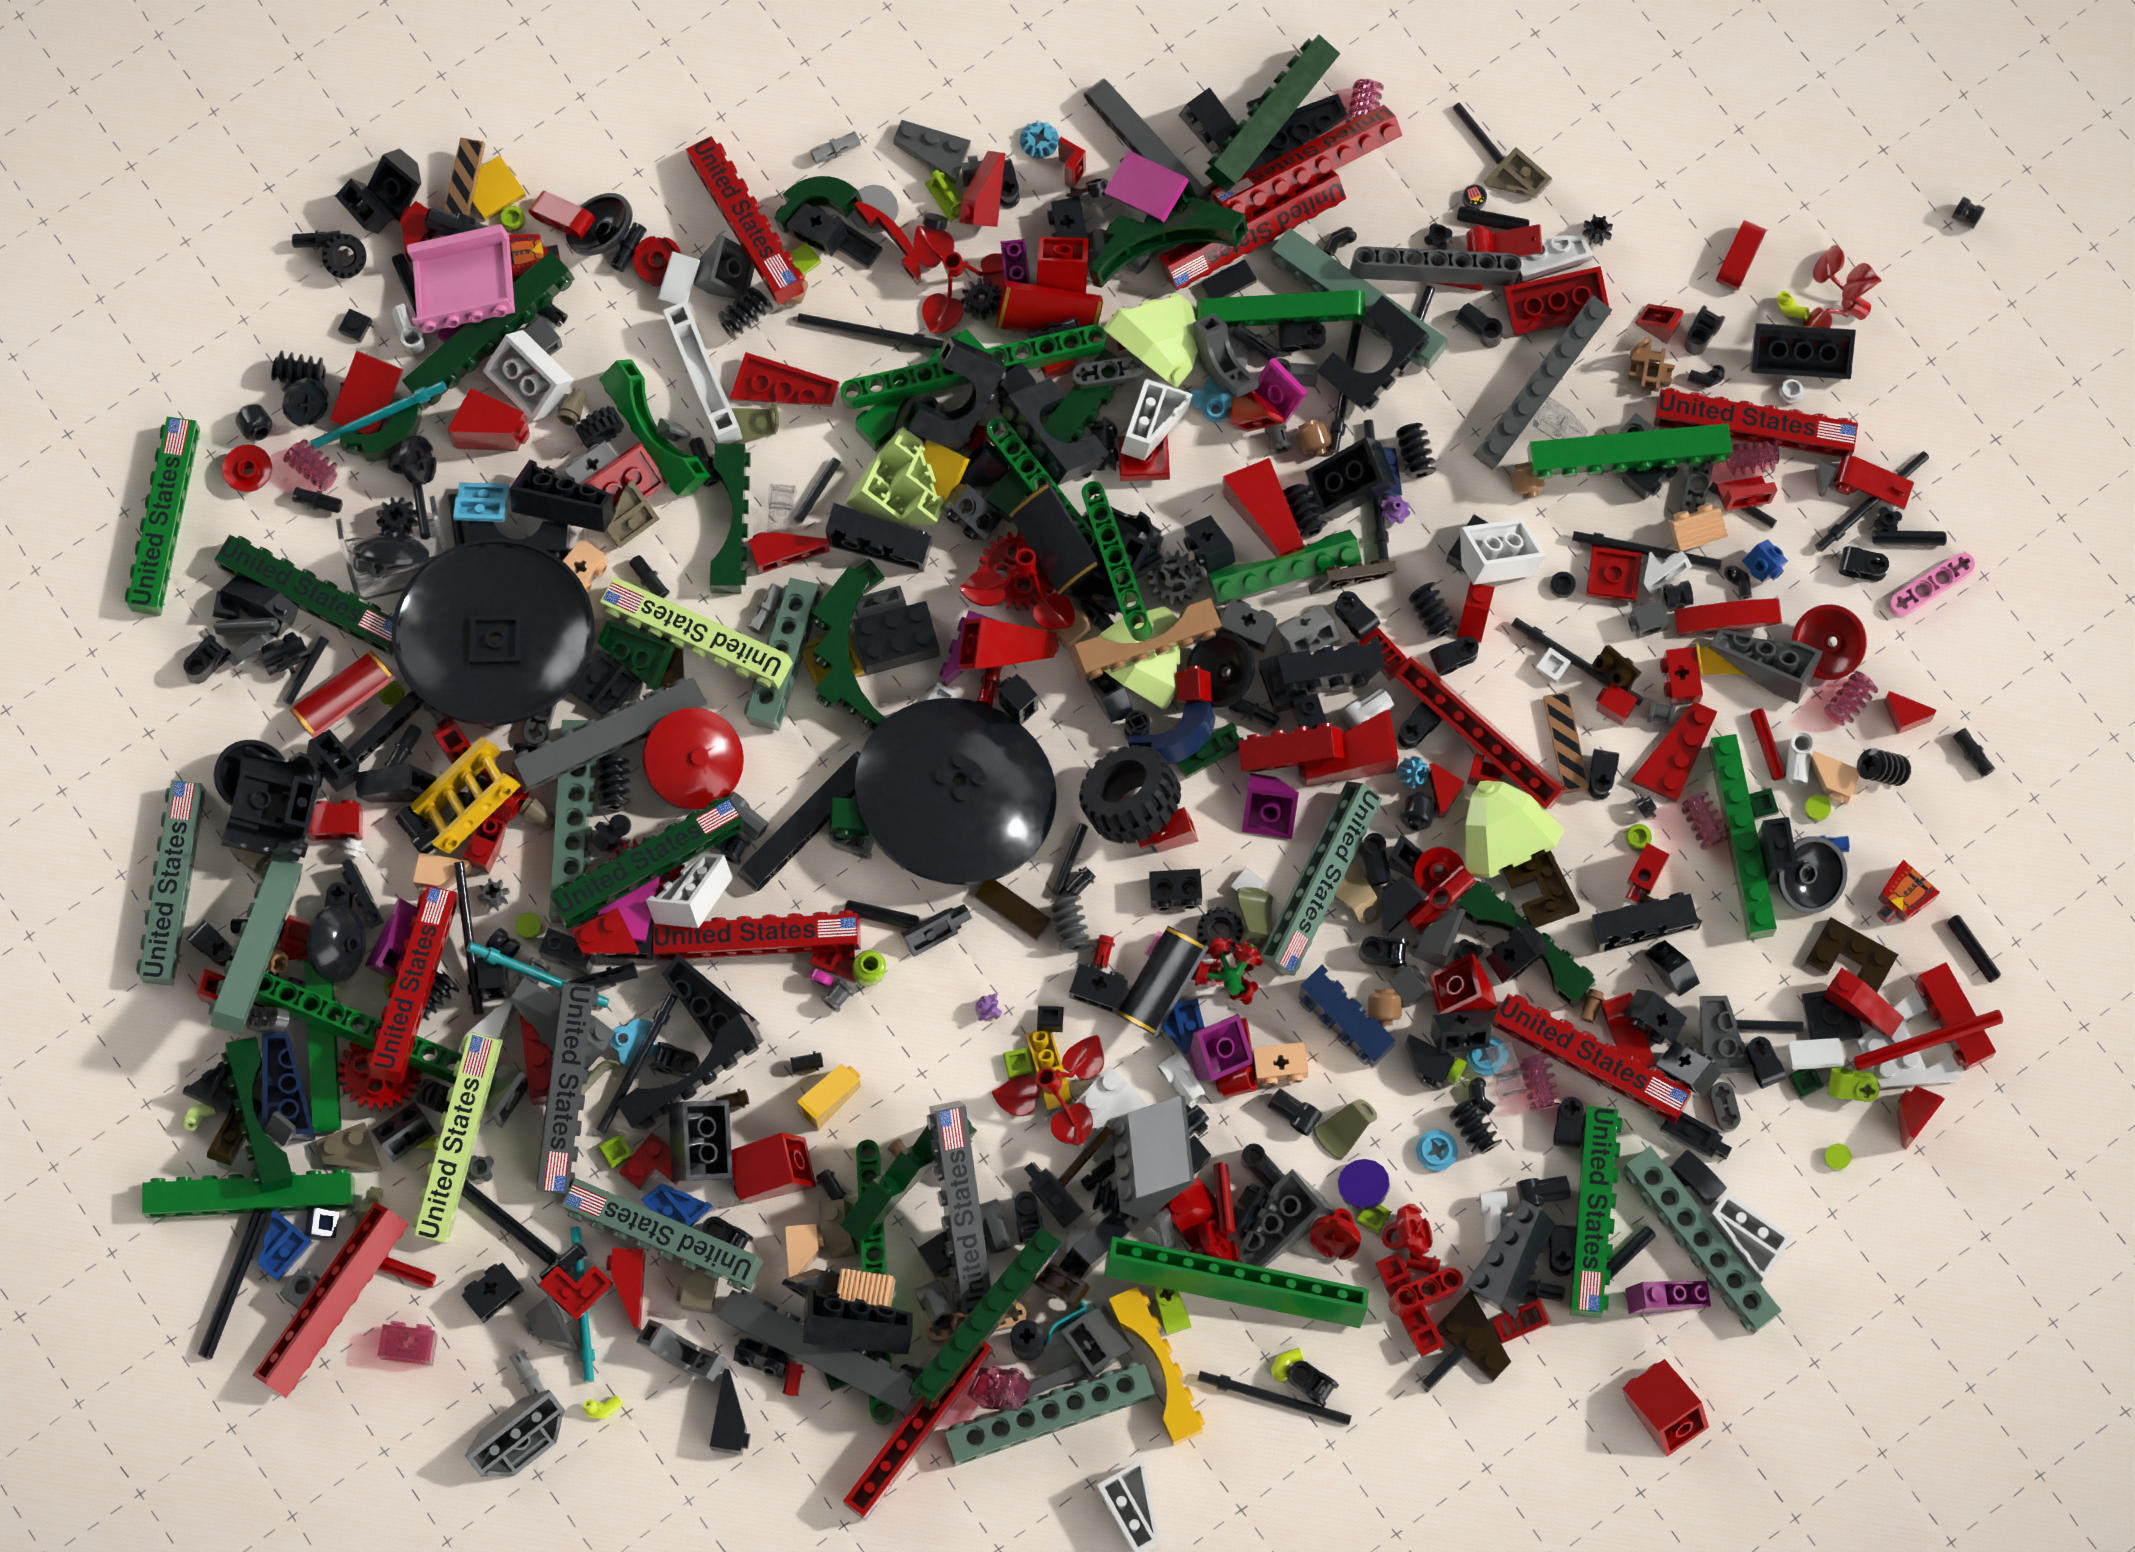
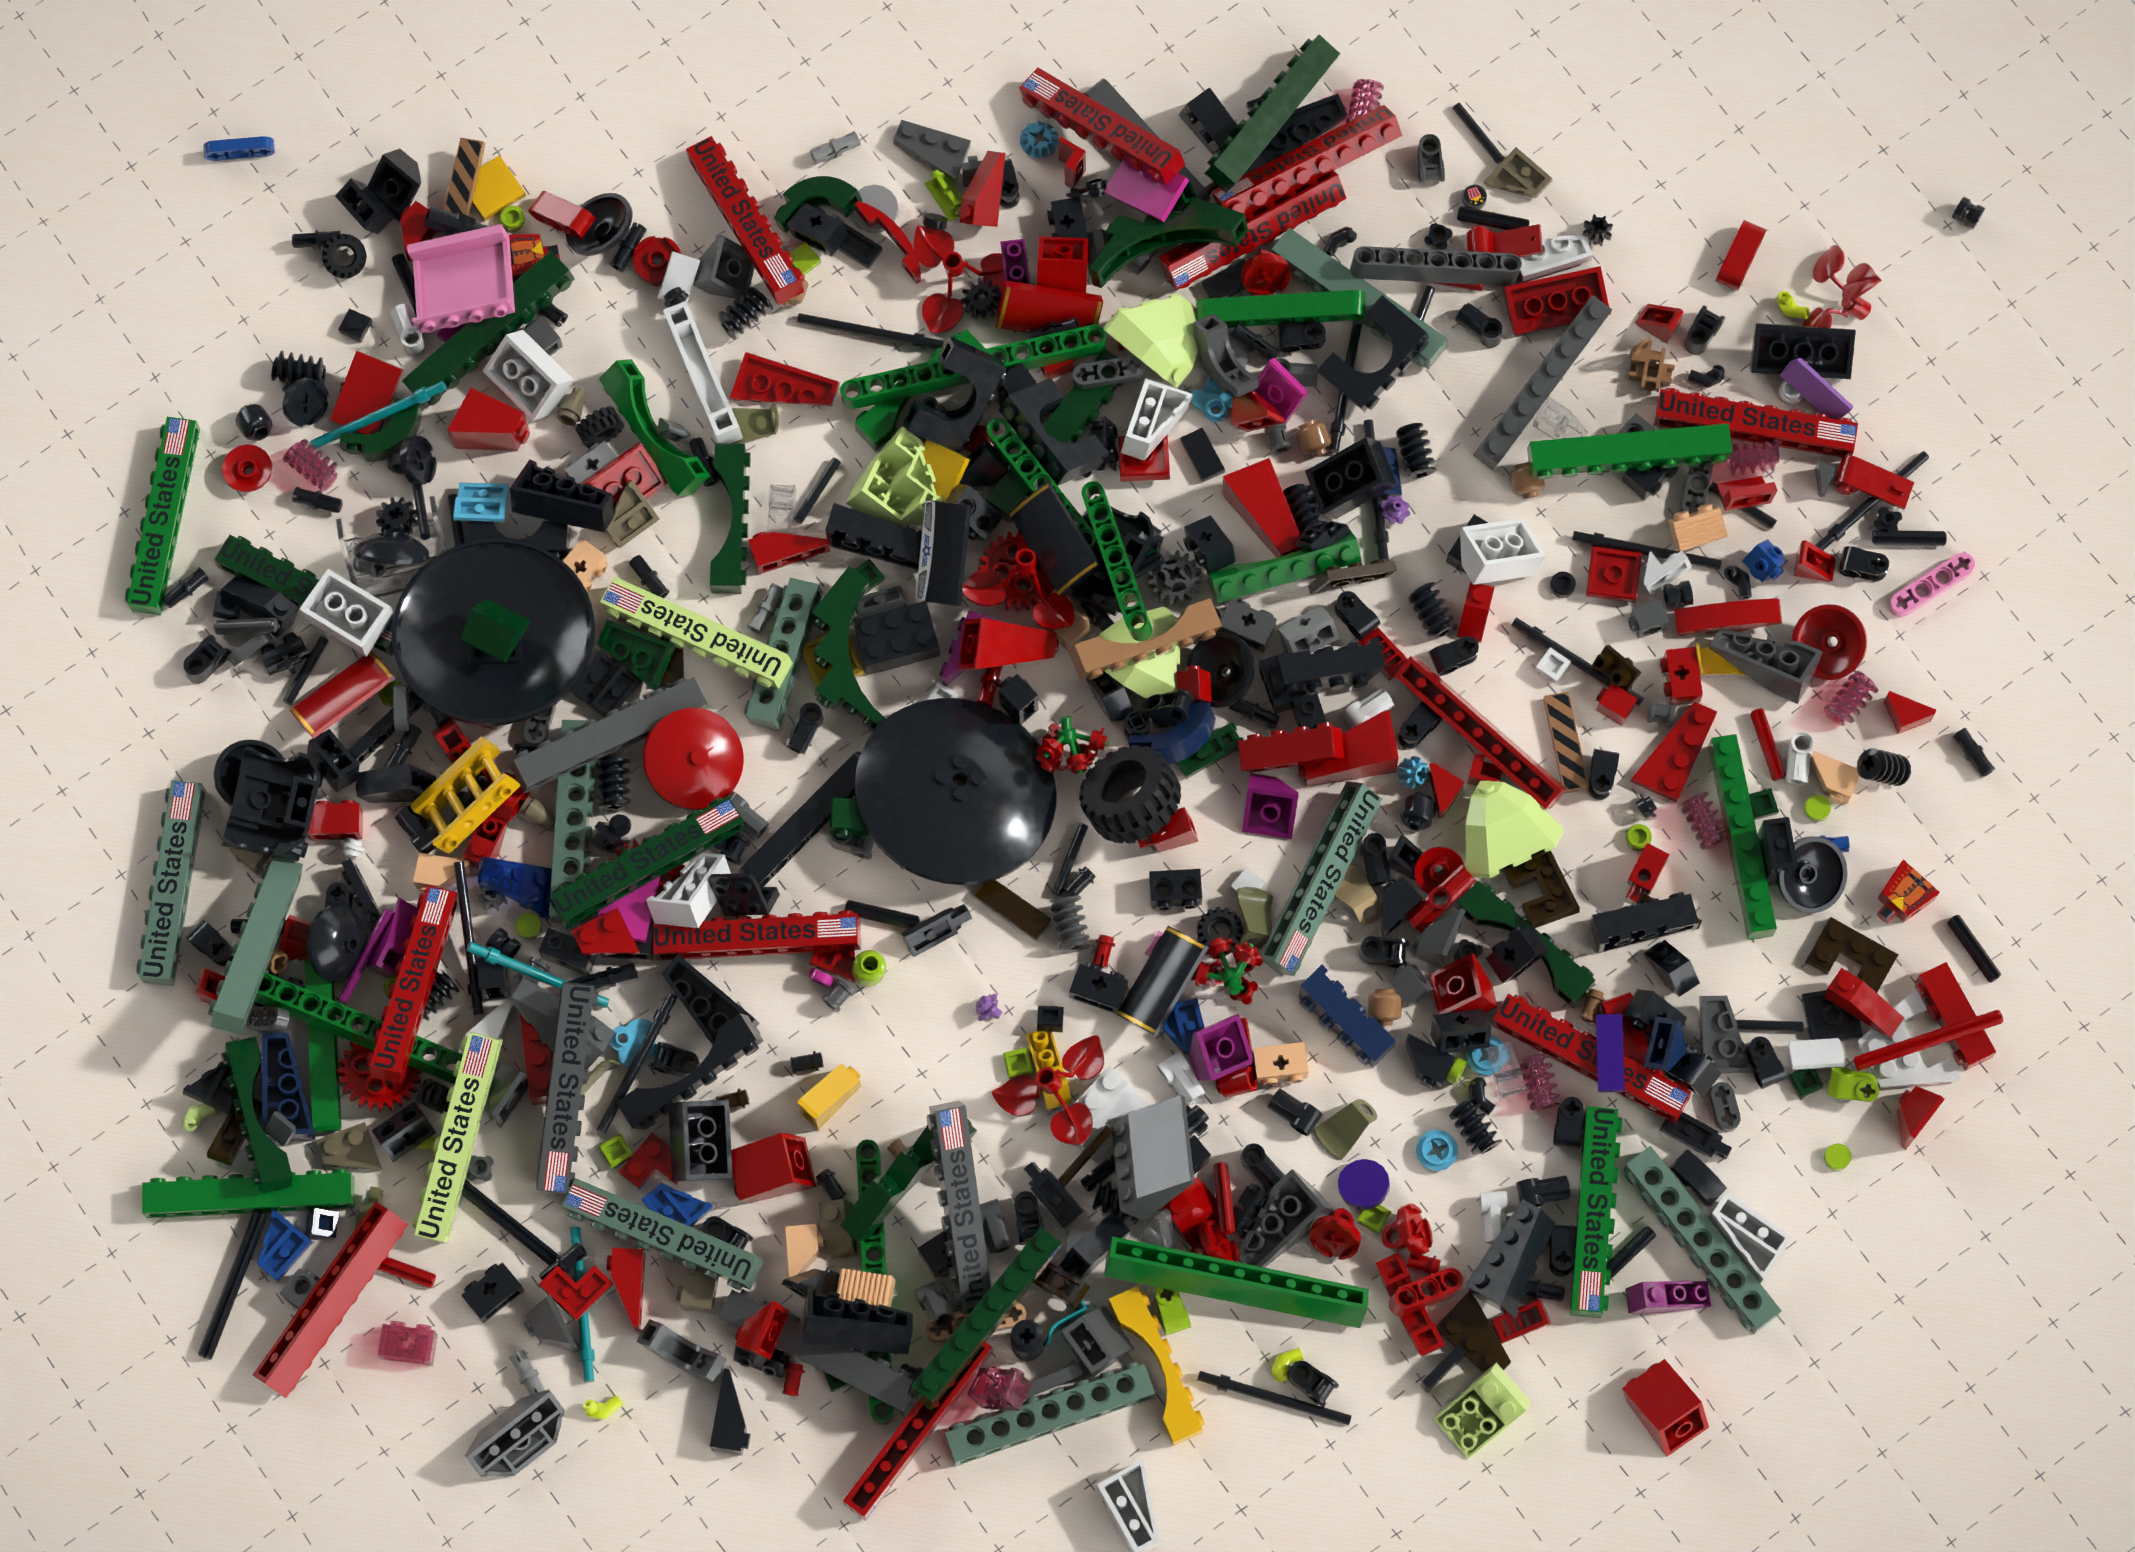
none -> black axle [162,567,209,608]
none -> blue beam [203,136,275,161]
none -> white brick [299,569,394,657]
none -> magenta bar [338,908,393,1004]
none -> dark grey beam [393,684,409,732]
none -> dark green slope [461,599,530,663]
none -> clear blue wing [478,857,552,920]
none -> black plate [664,287,689,308]
none -> black bracket [708,873,780,916]
none -> red slope [735,1301,790,1360]
none -> black piece [785,702,824,755]
none -> black slope [915,500,971,606]
none -> red brick [1019,67,1185,185]
none -> red plant [1036,716,1108,774]
none -> black piece [1143,689,1194,728]
none -> black tile [1180,427,1225,482]
none -> red tile [1241,249,1291,296]
none -> black slope [1294,521,1350,550]
none -> dark grey piece [1417,134,1445,183]
none -> yellowish green slope [1433,1362,1531,1459]
none -> dark purple tile [1596,1014,1624,1092]
none -> dark blue slope [1644,1017,1687,1071]
none -> medium lavender slope [1780,358,1854,419]
none -> red slope [1793,540,1836,582]

